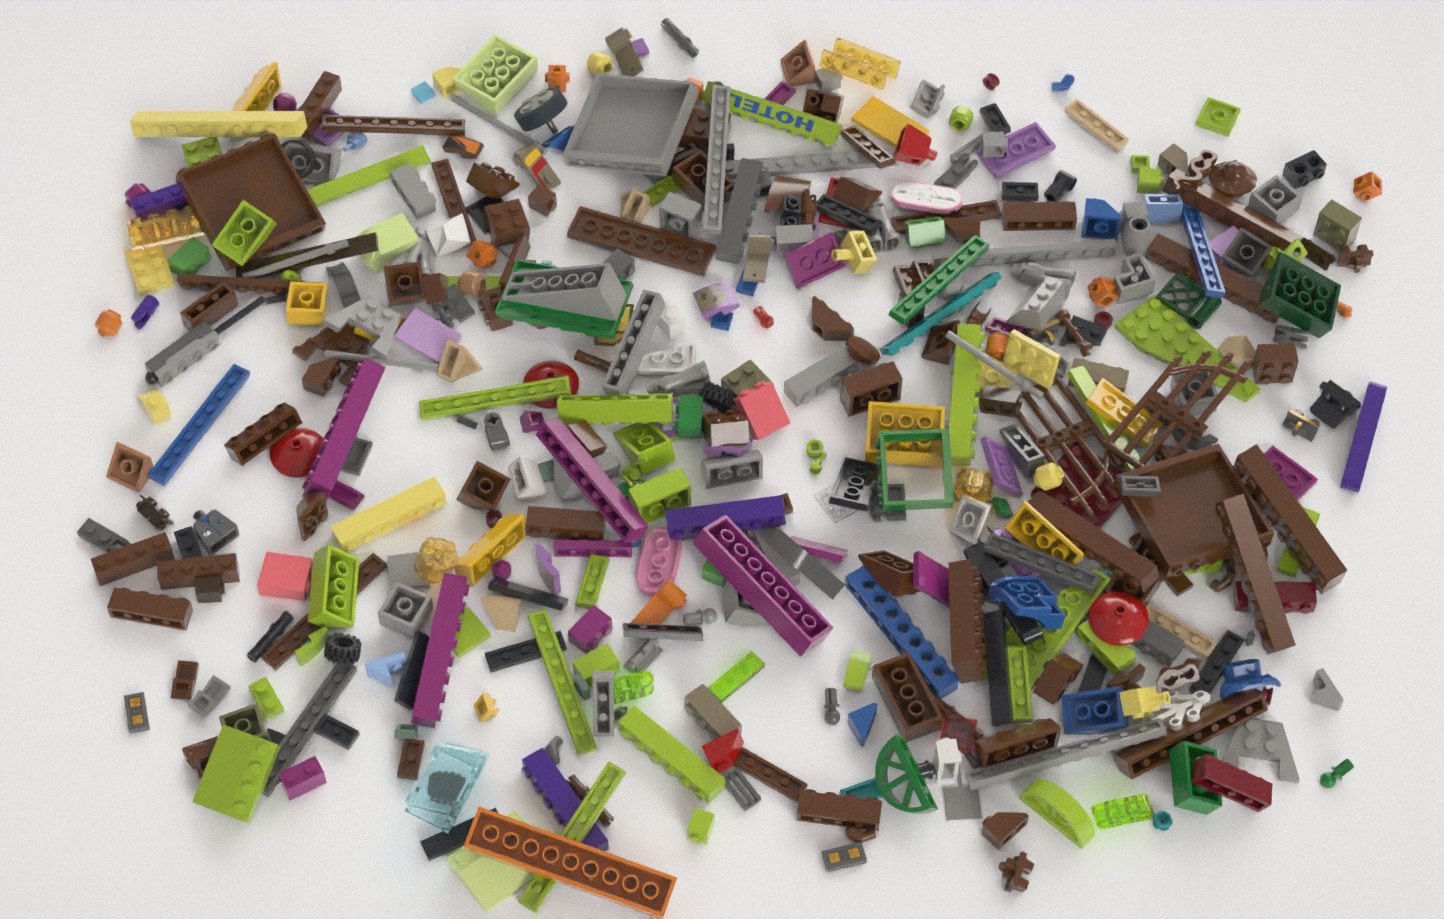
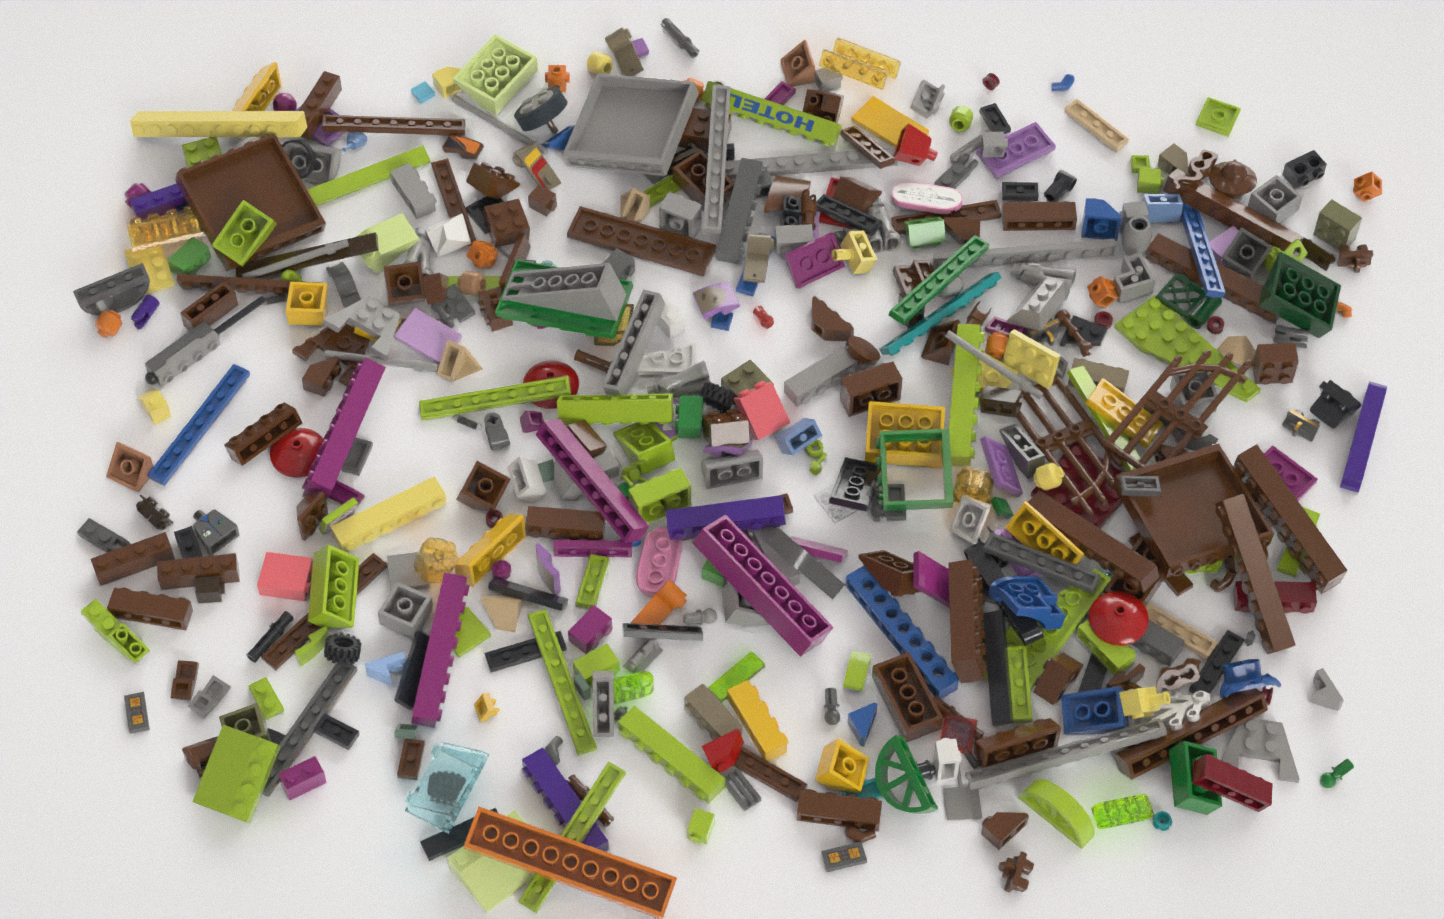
none -> dark grey window [73,263,150,316]
none -> lime slope [80,598,150,664]
none -> lime tile [319,498,358,535]
none -> yellow brick [727,680,789,761]
none -> medium blue brick [774,418,823,455]
none -> yellow slope [815,738,870,793]
none -> dark red bush [1207,316,1225,335]

